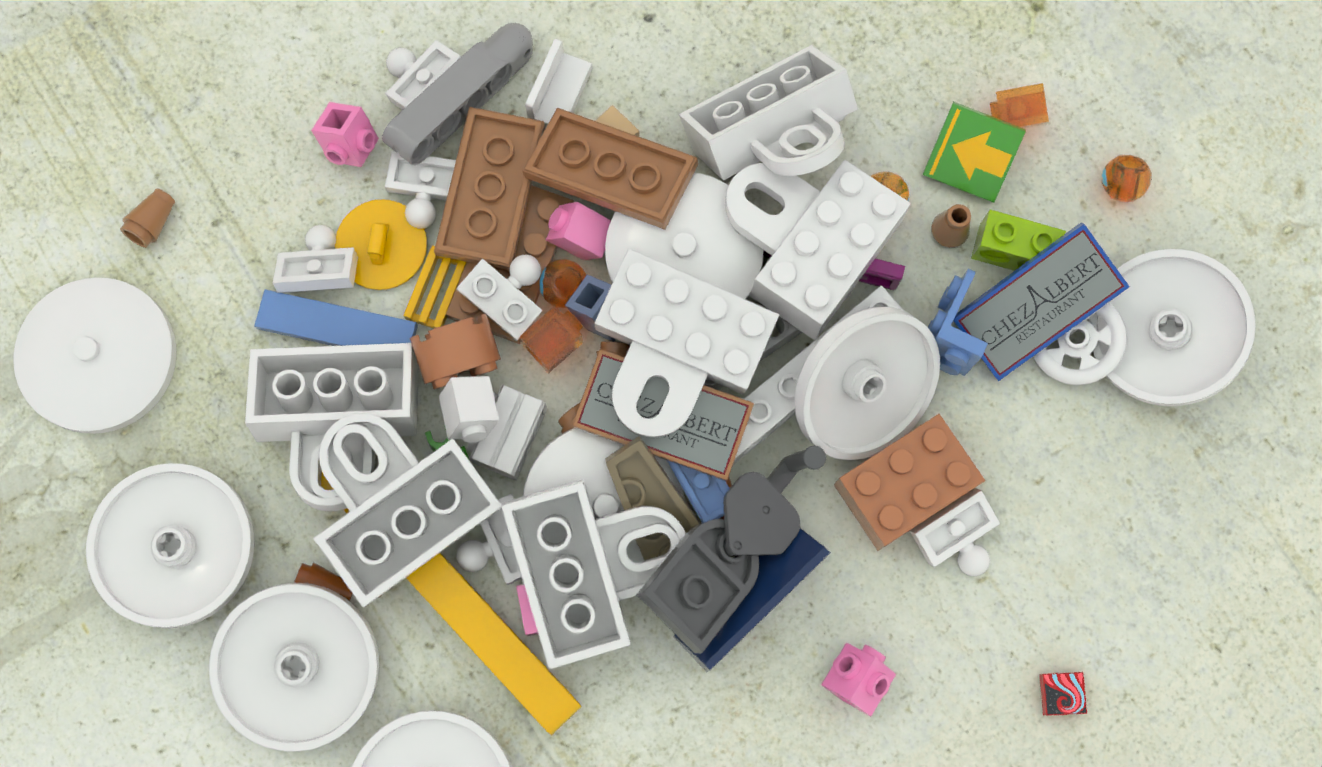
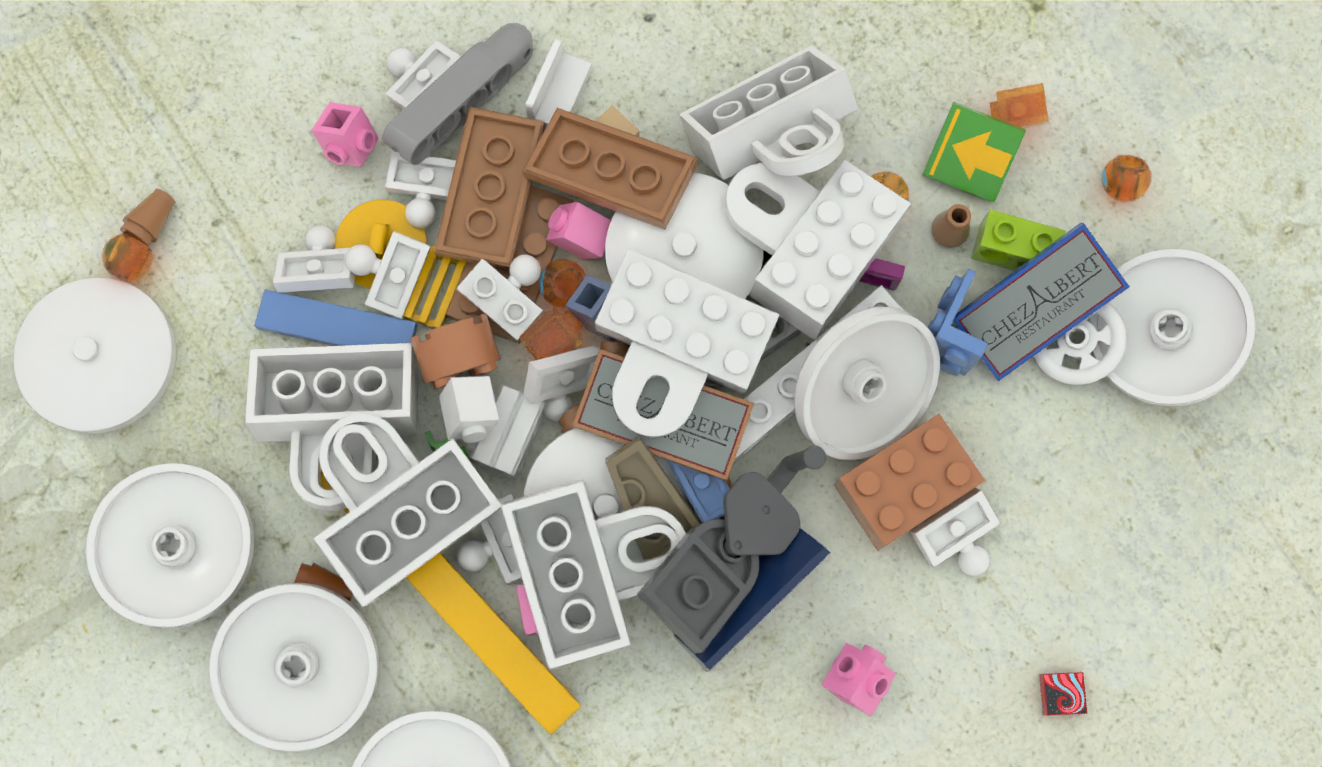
none -> clear orange piece [101,233,153,282]
none -> white plate [345,231,431,319]
none -> white plate [523,345,599,422]

